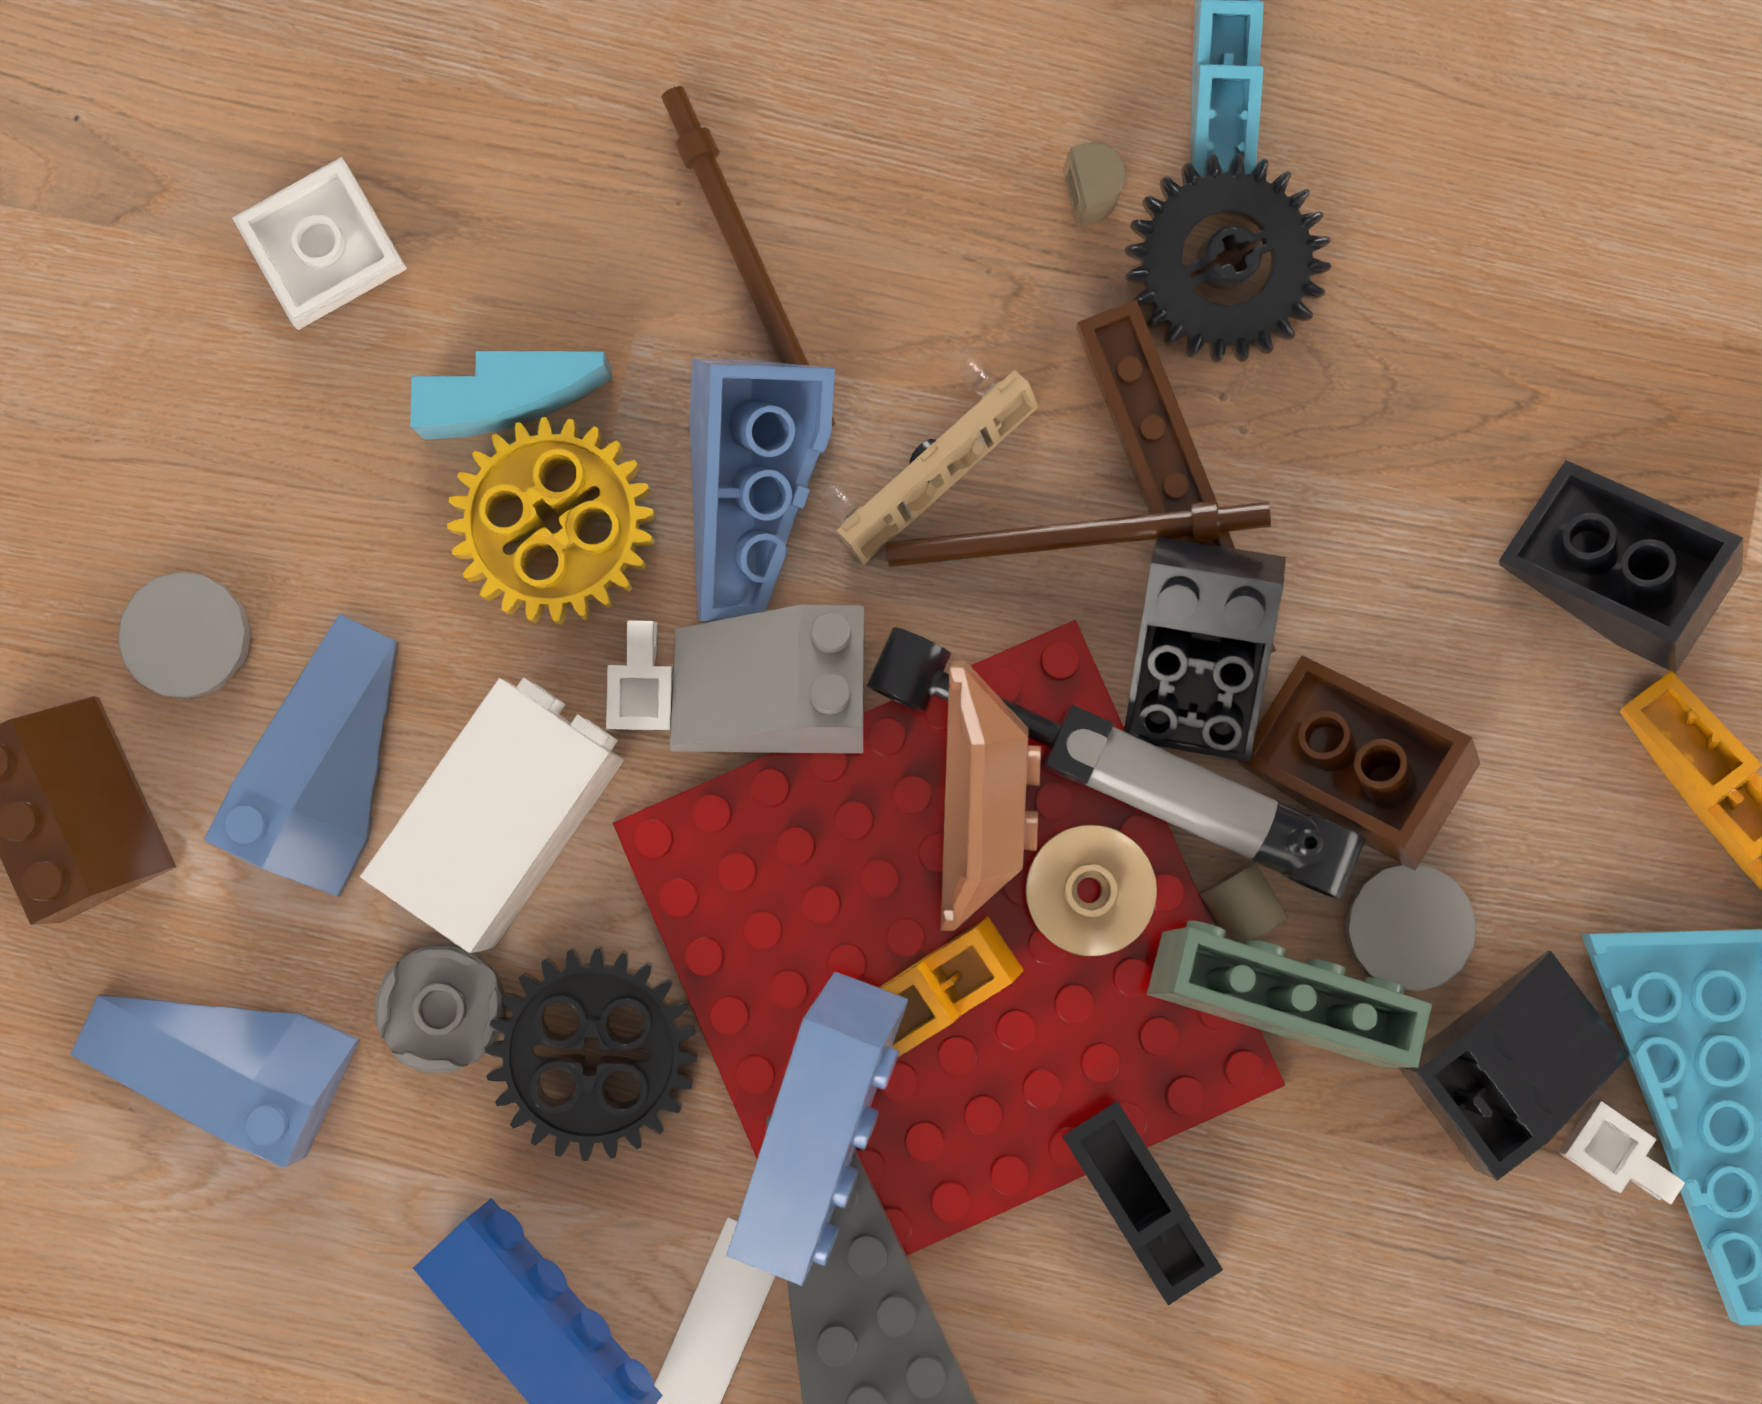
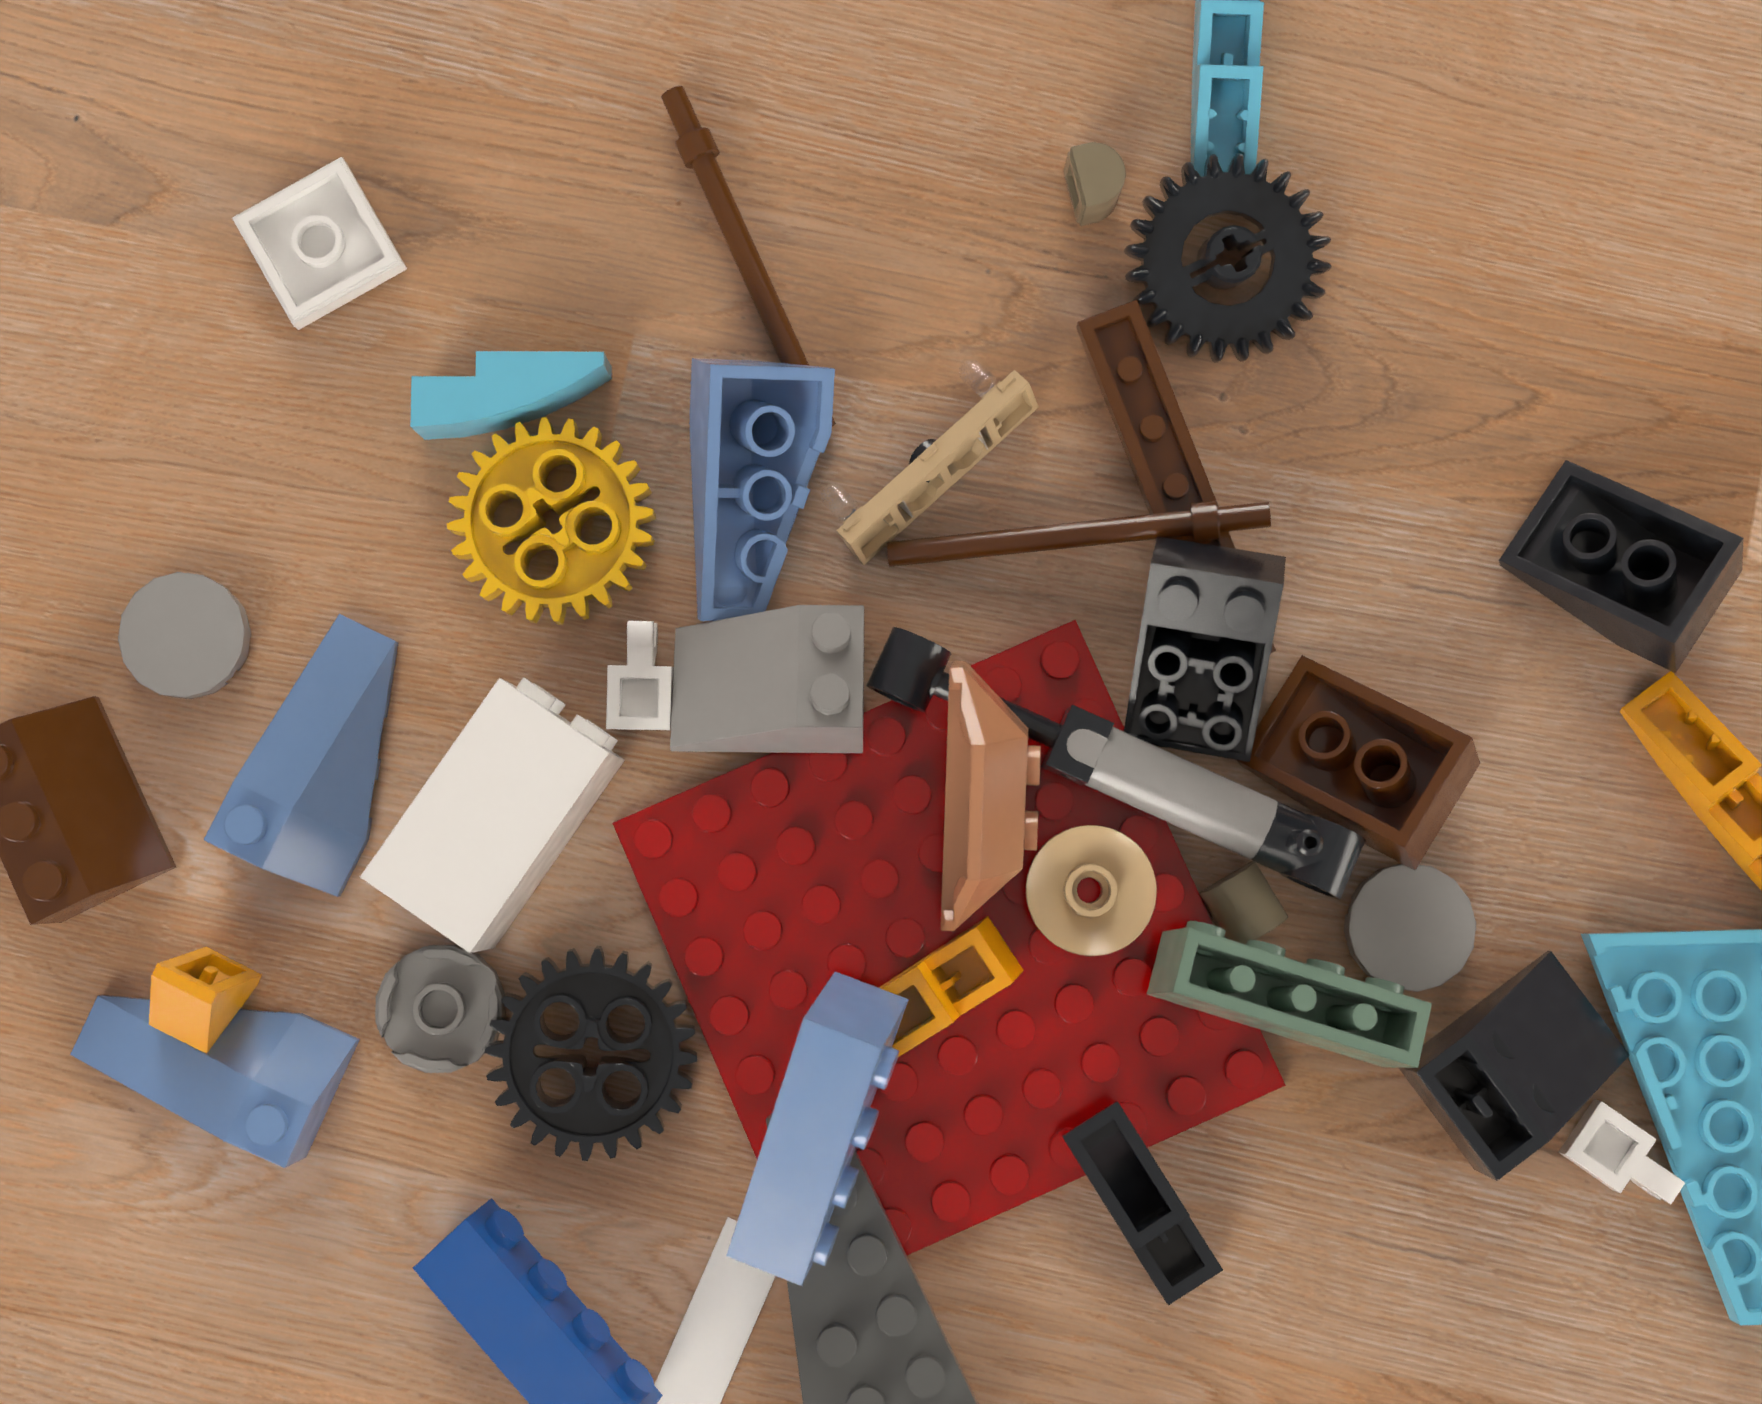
none -> light orange slope [149,947,262,1054]

